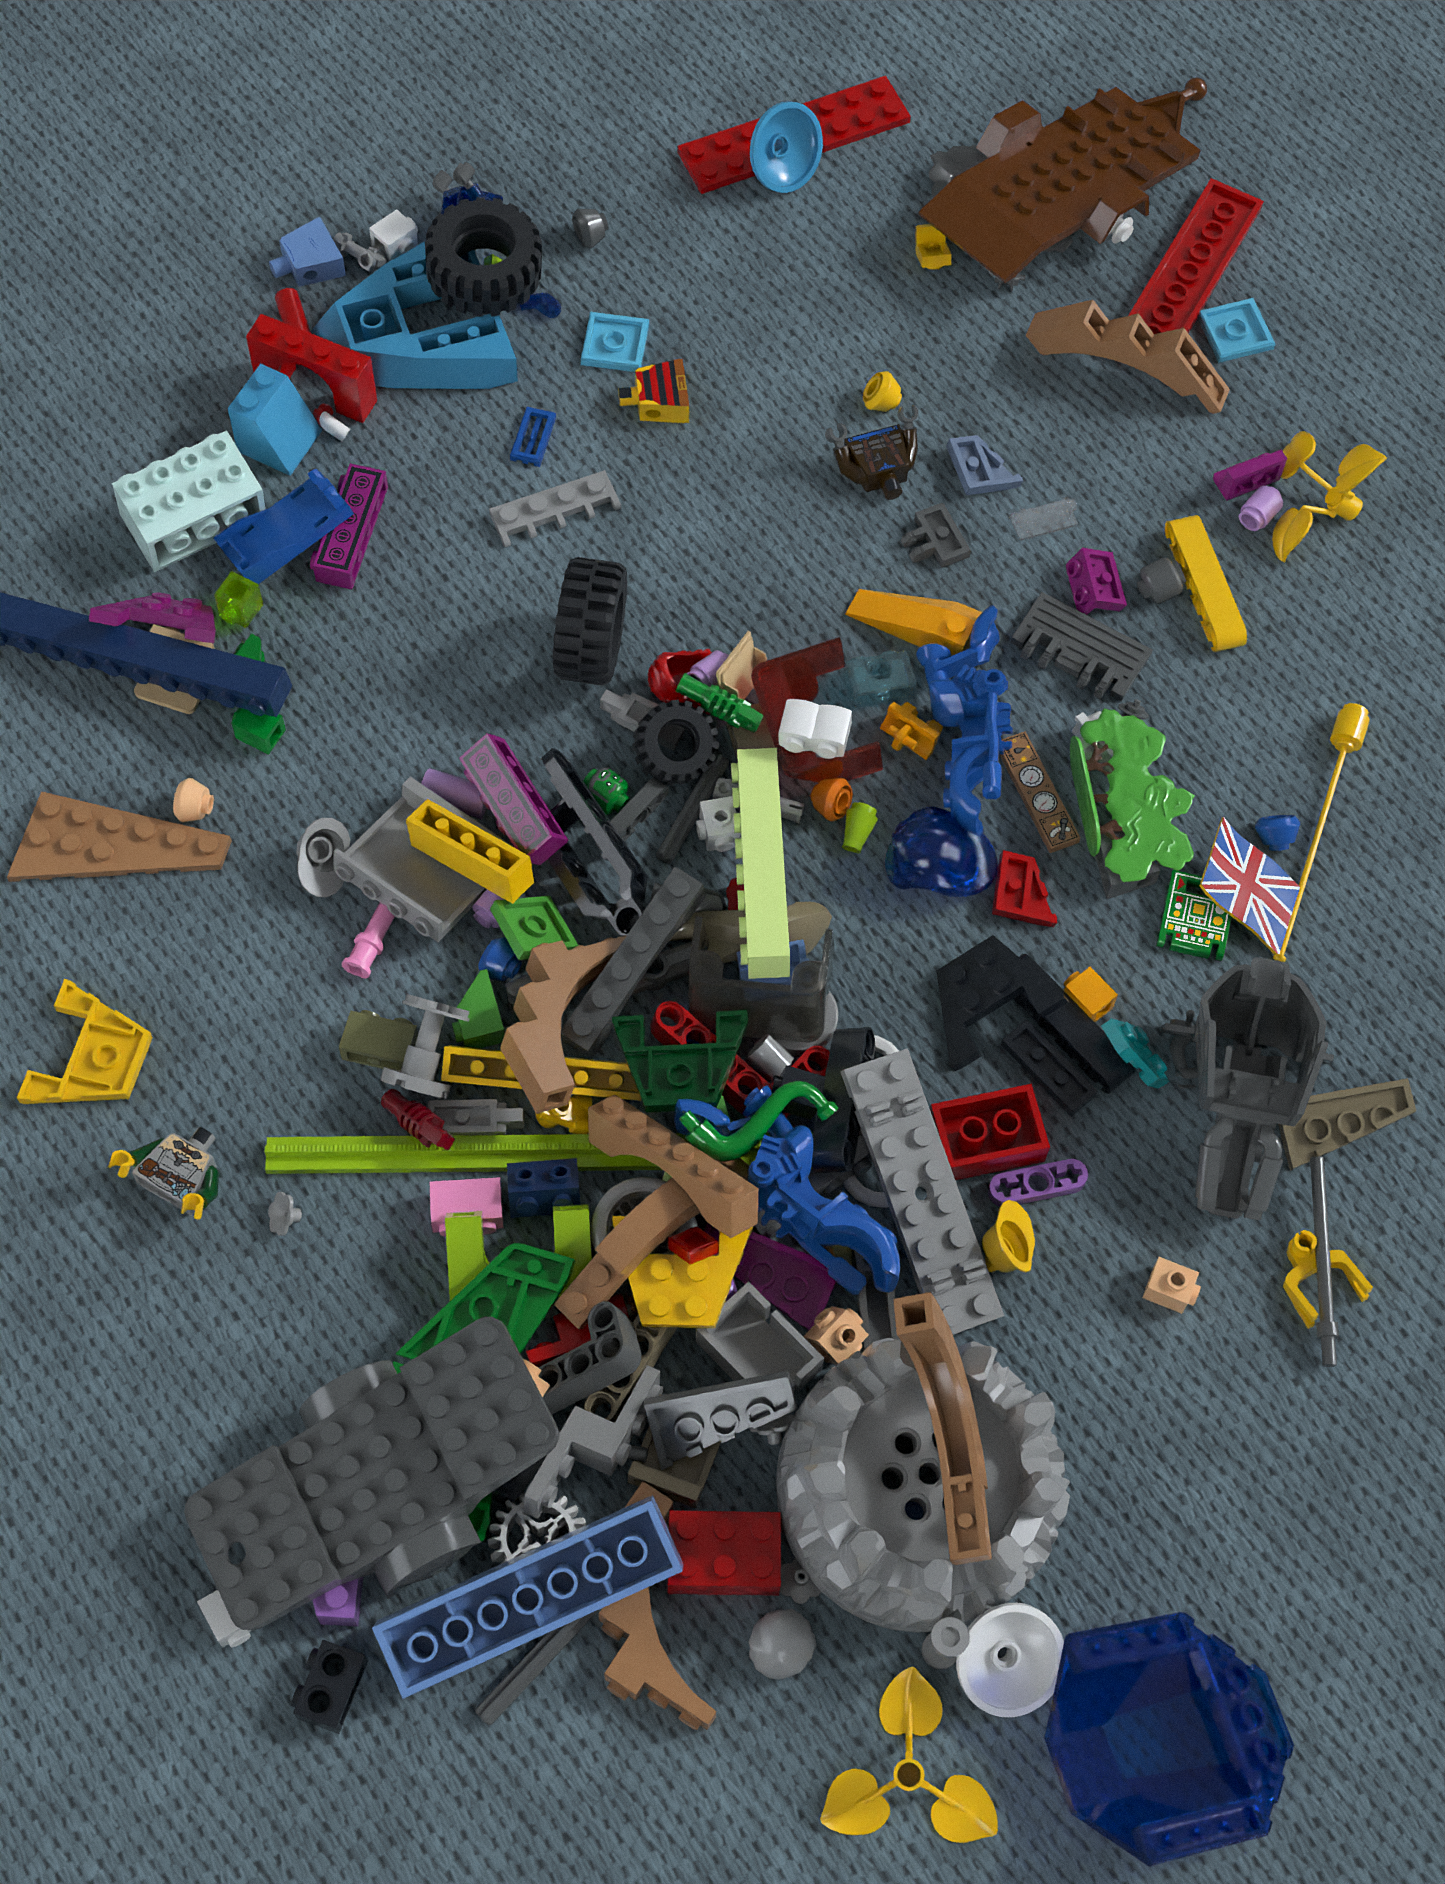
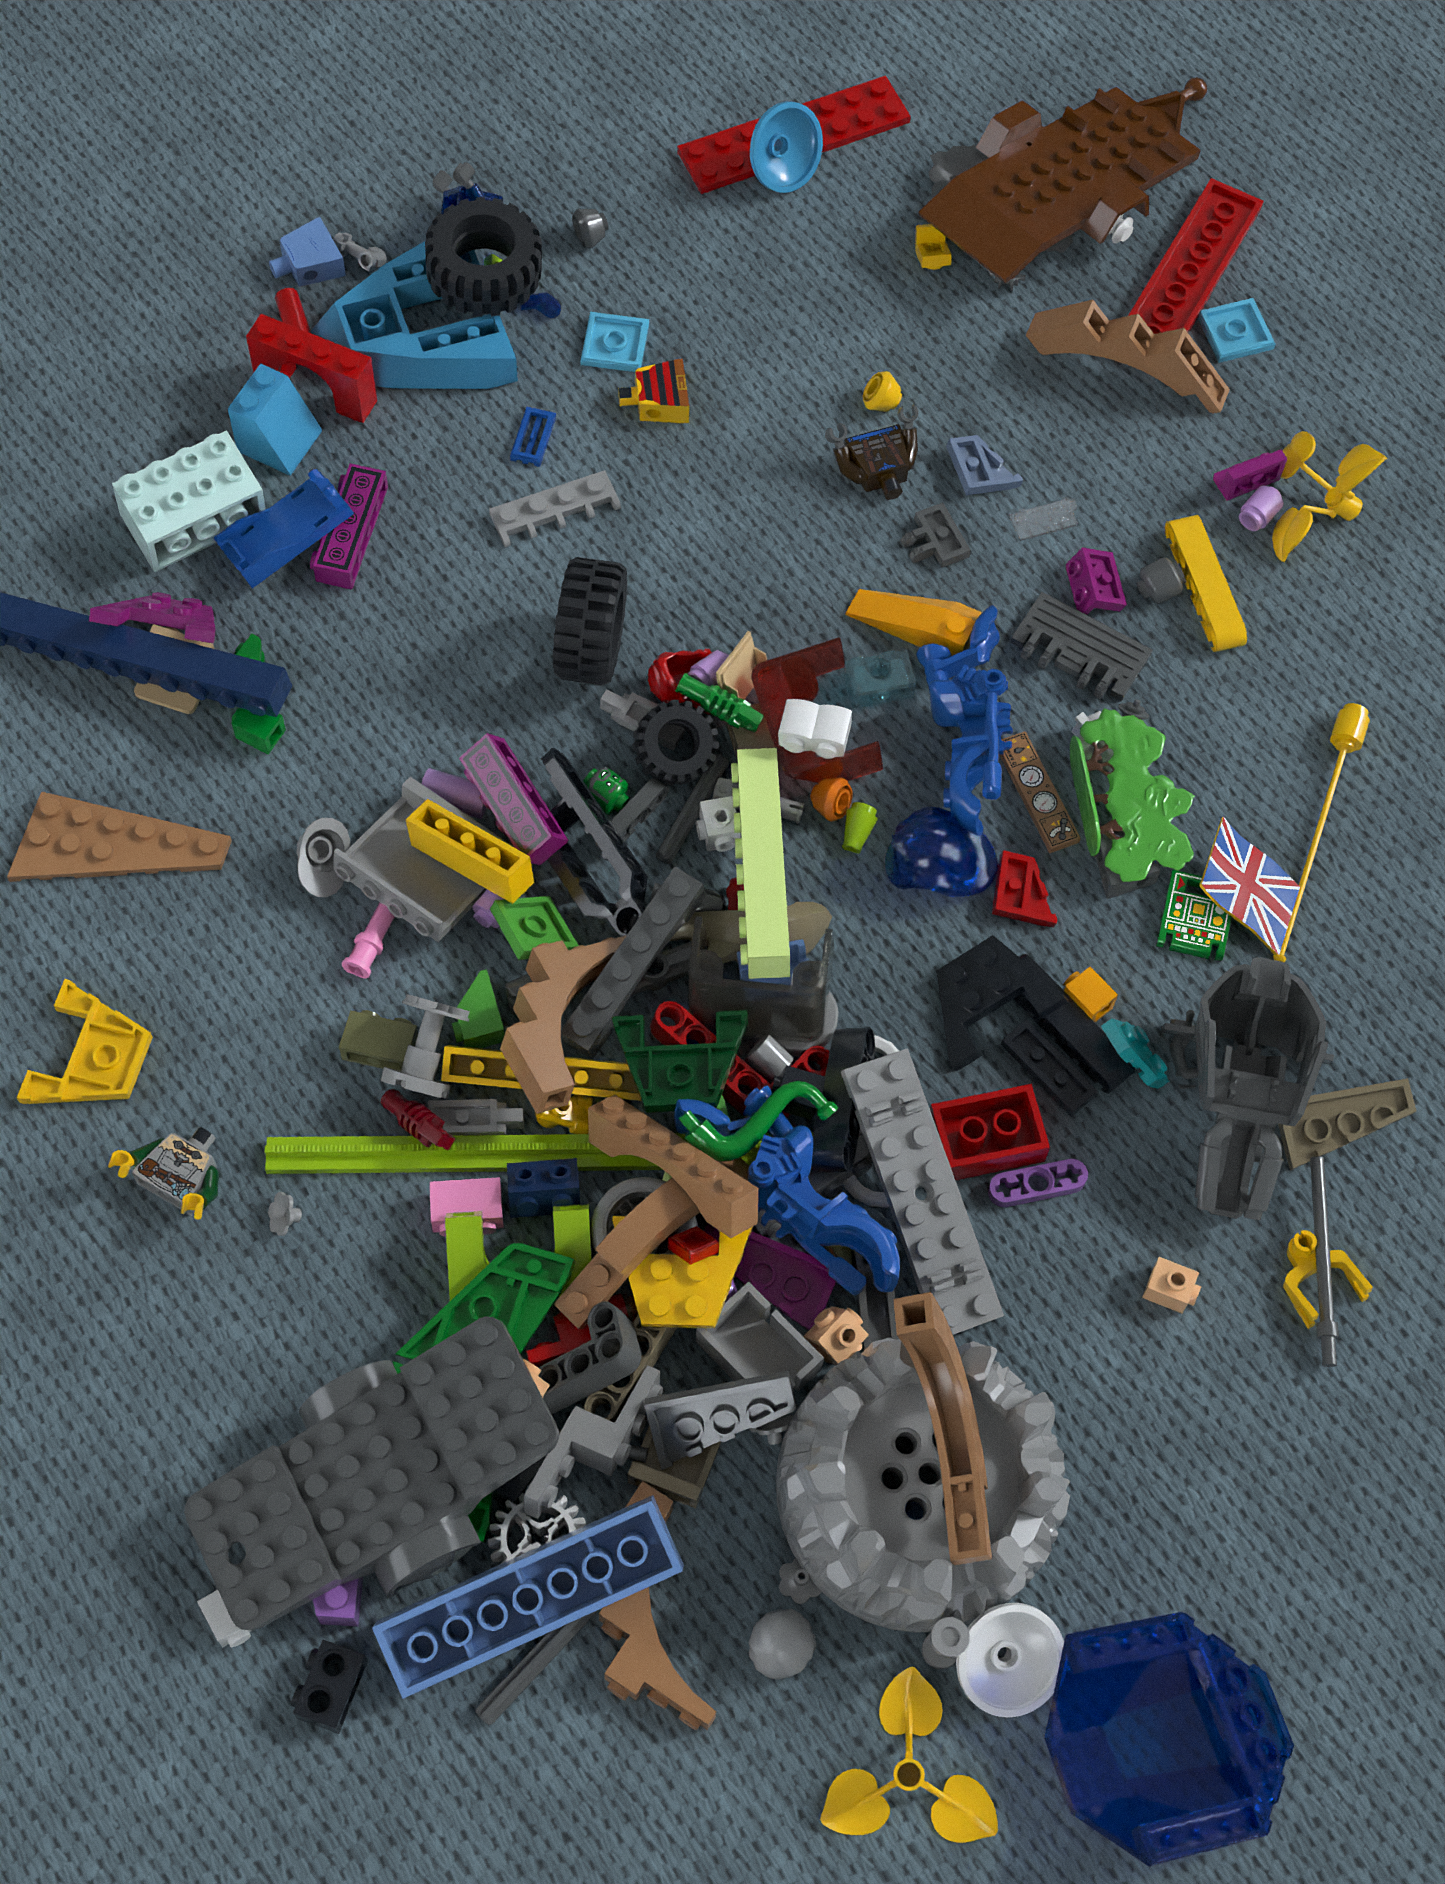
light nougat cone [173,778,214,822] -> none
clear neon green brick [214,571,263,628] -> none
white arm [313,403,350,442] -> none
white brick [369,209,418,262] -> none
blue cone [478,937,522,981] -> none
red brick [668,1510,781,1596] -> none
light orange hips [880,702,943,760] -> none
yellow piece [982,1200,1035,1273] -> none
blue cone [1255,815,1300,851] -> none

